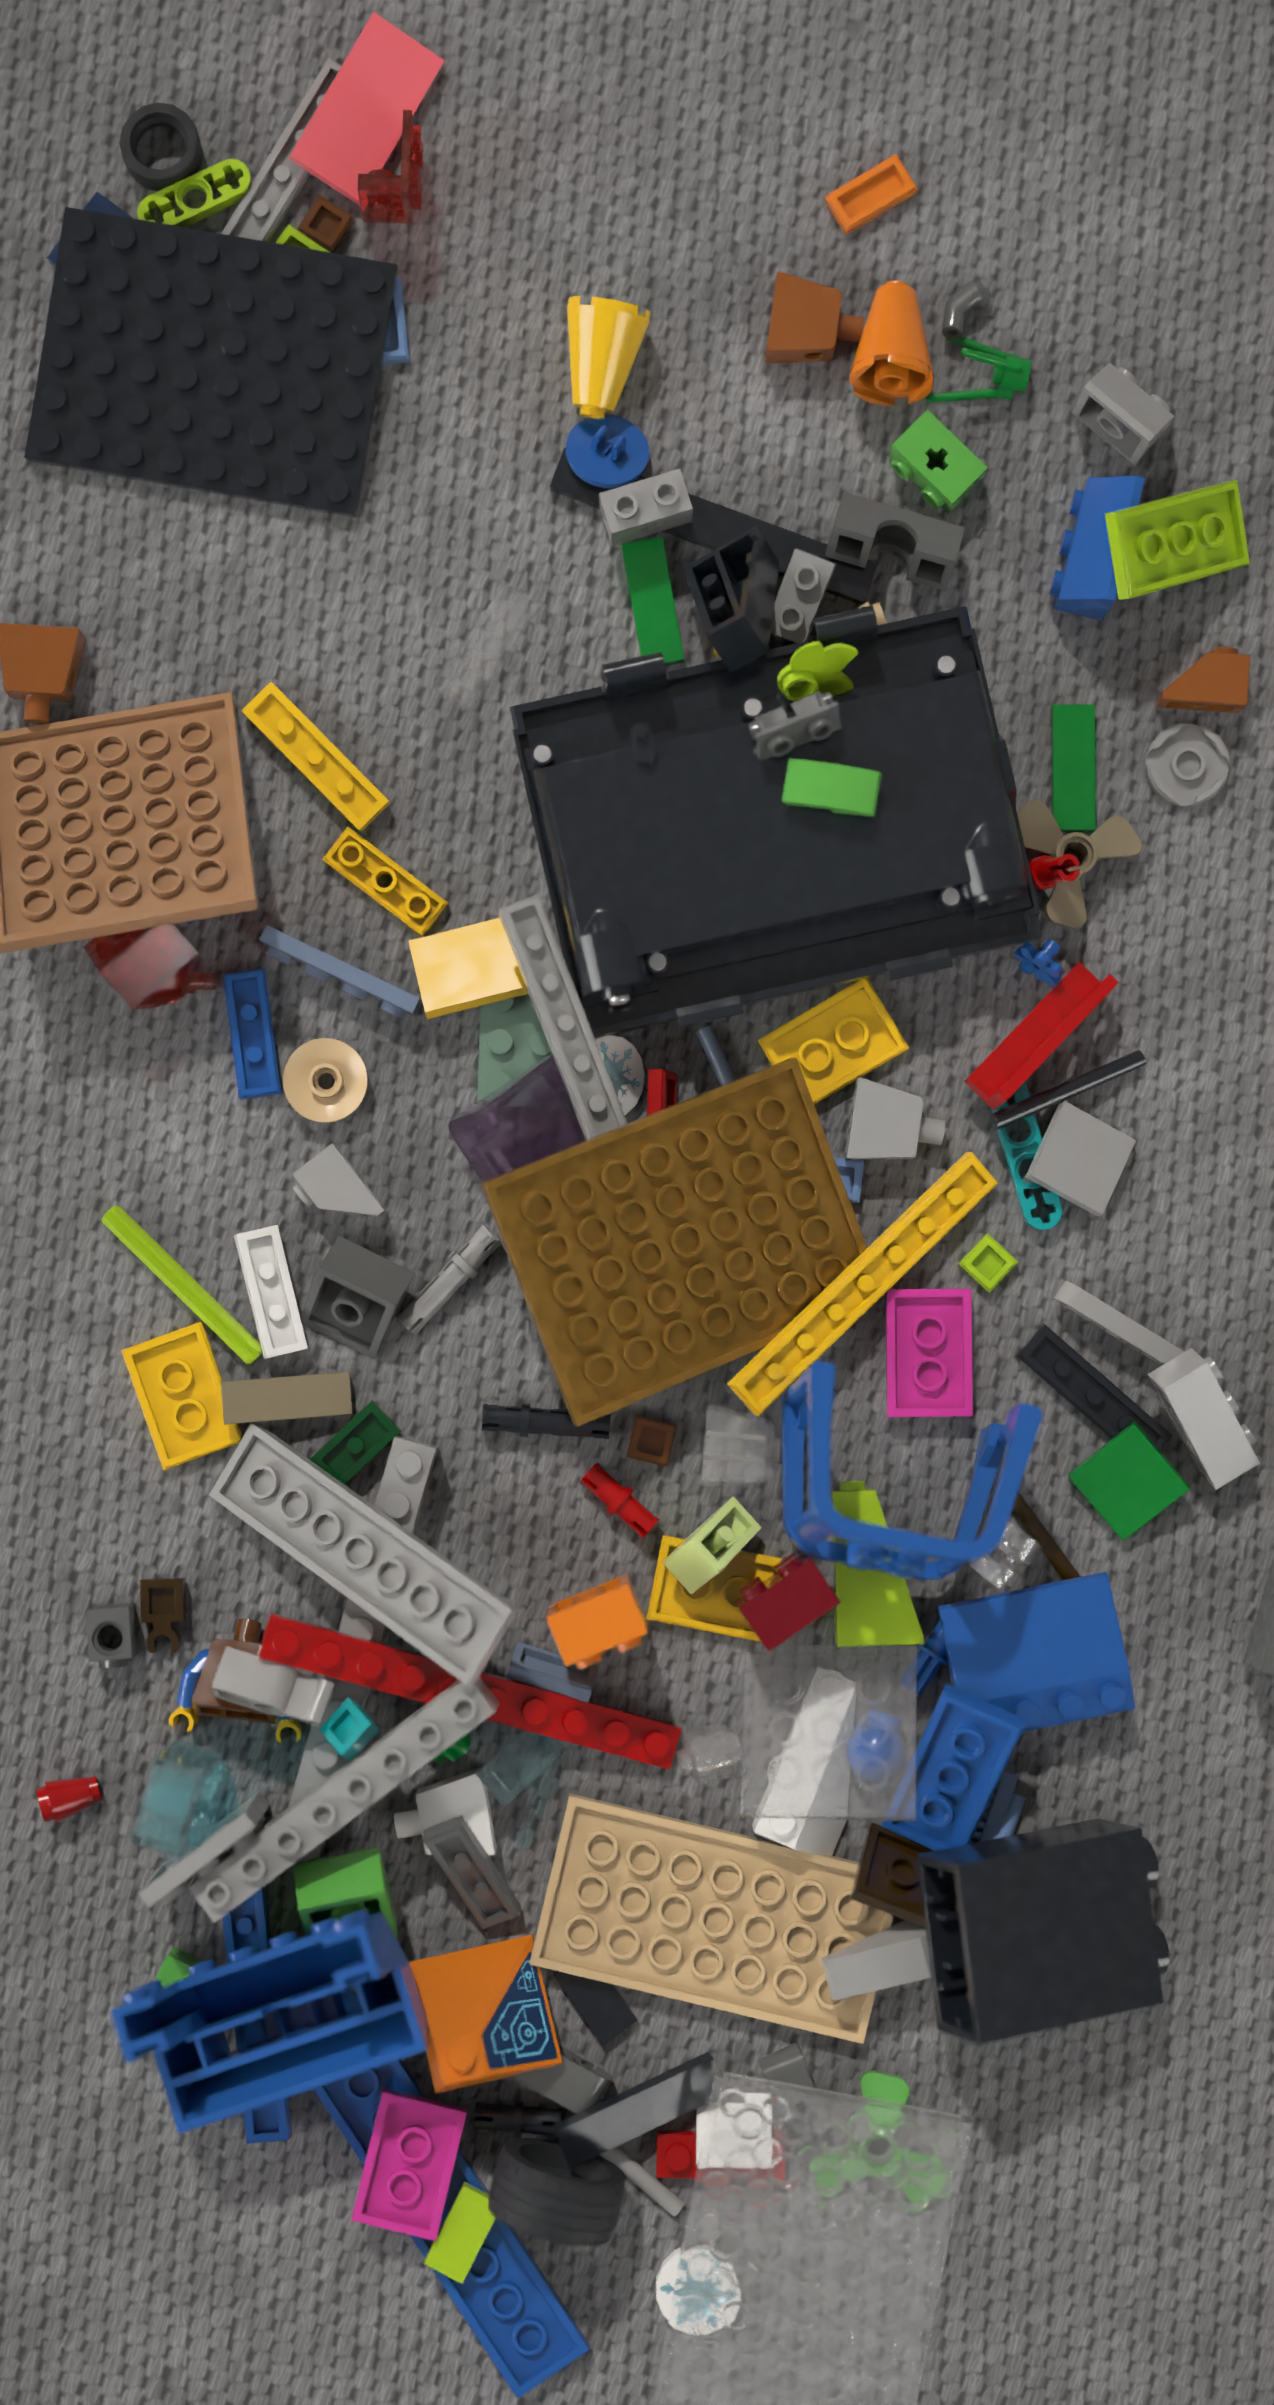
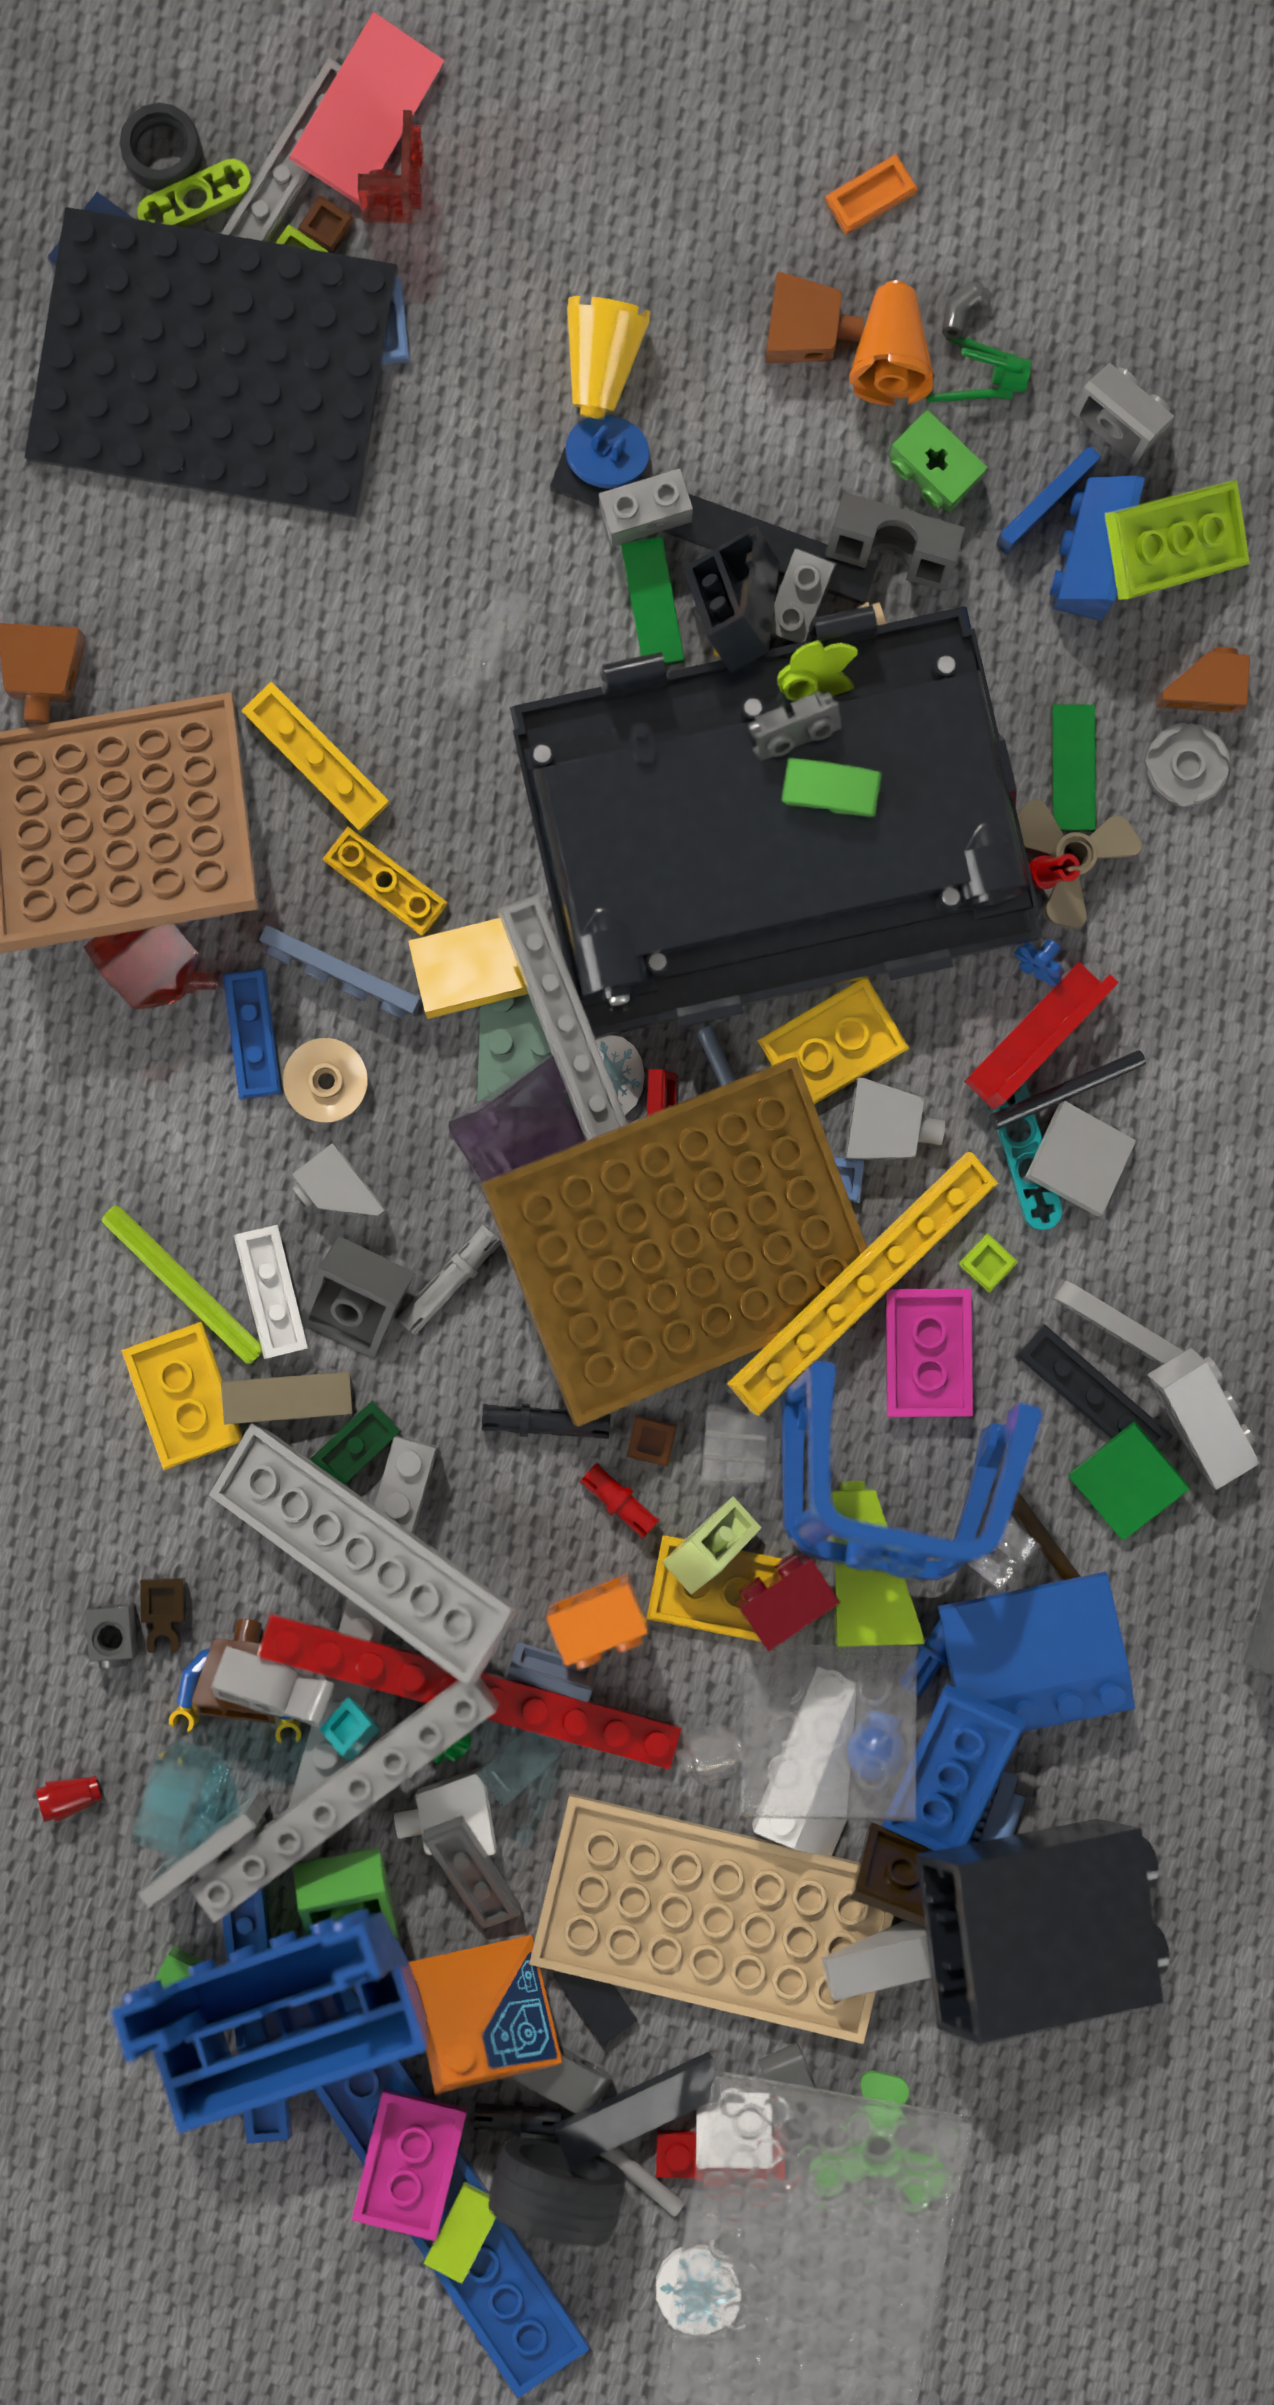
none -> blue tile [996,447,1101,555]

